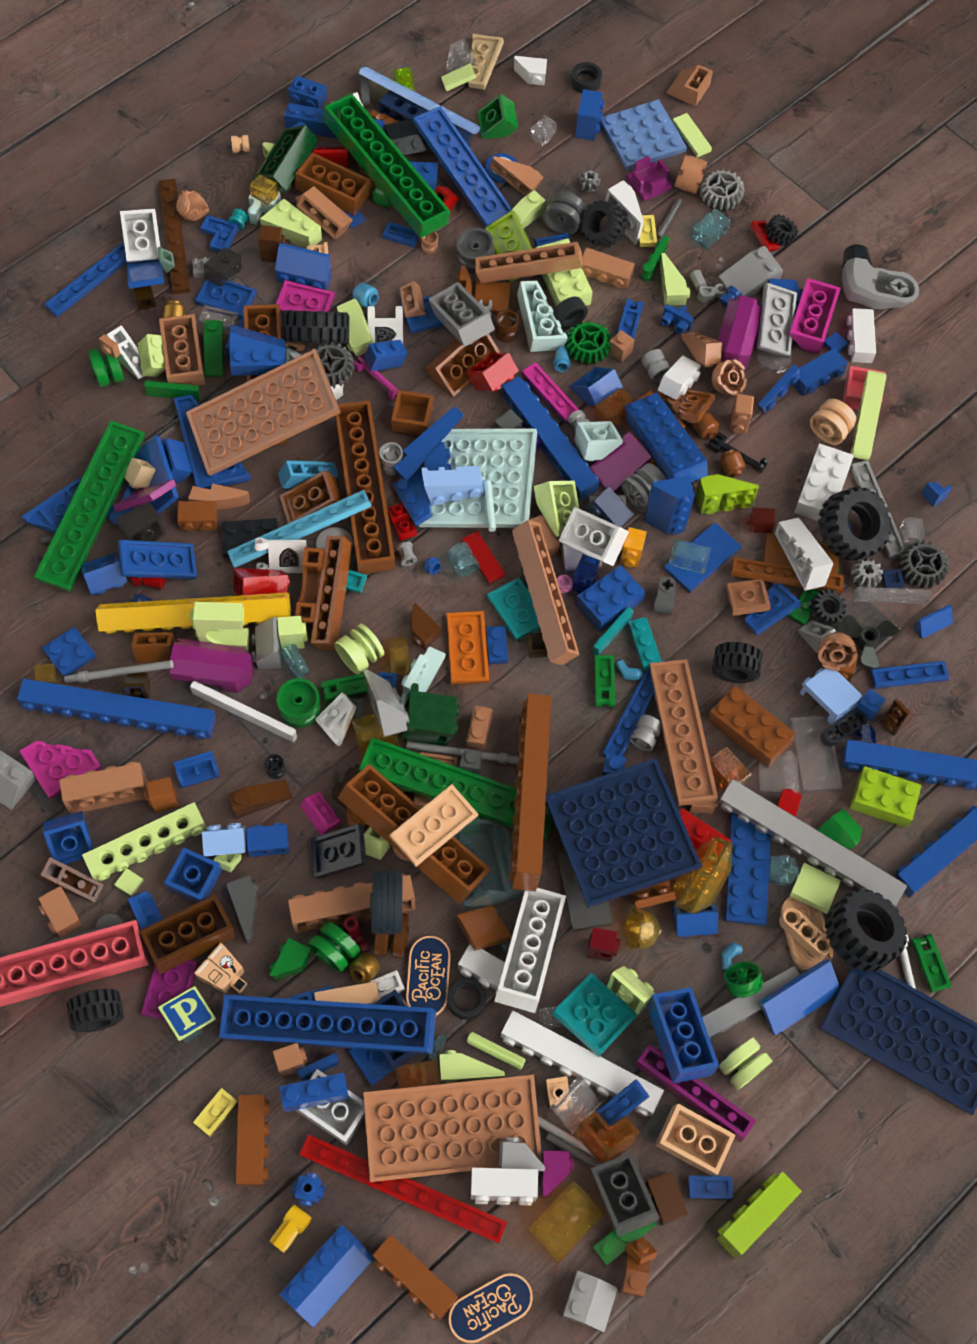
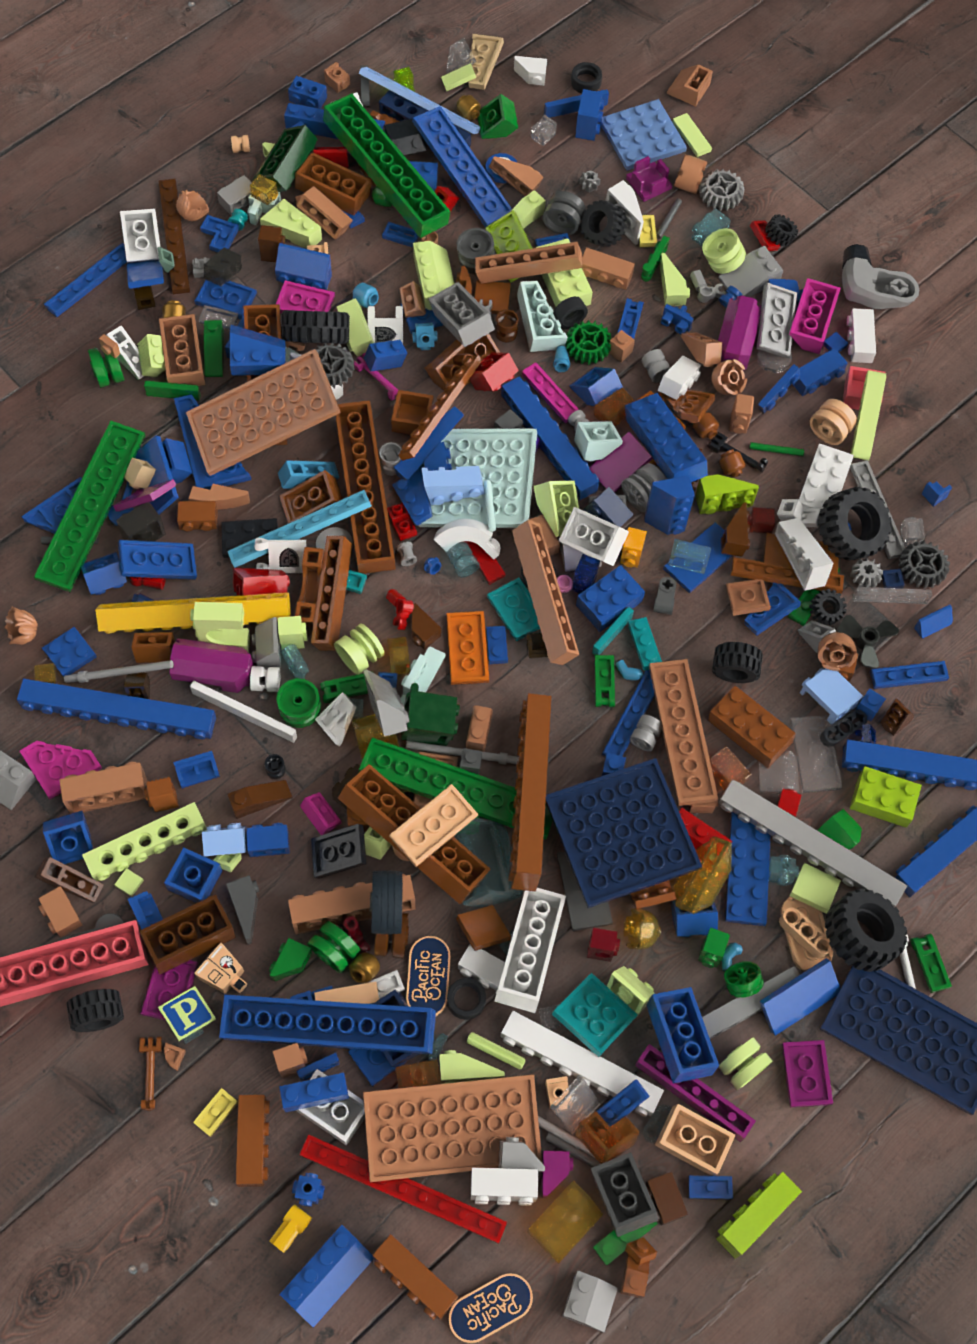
none -> nougat hair [4,606,38,645]
none -> dark orange hinge [139,1037,162,1111]
none -> nougat tile [164,1043,186,1071]
none -> light grey brick [217,175,257,216]
none -> white wheel [250,666,281,692]
none -> nougat brick [324,62,350,93]
none -> red bar [386,589,414,630]
none -> dark orange plate [398,355,482,461]
none -> dark azure brick [412,322,438,350]
none -> yellowish green slope [413,241,455,310]
none -> white arch [434,519,501,559]
none -> pearl gold head [456,95,481,120]
none -> blue tile [544,89,609,119]
none -> green brick [697,927,730,968]
none -> yellowish green wheel [702,228,746,274]
none -> reddish brown slope [721,502,750,557]
none -> green bar [749,442,804,456]
none -> white brick [777,499,821,527]
none -> magenta plate [781,1040,833,1108]

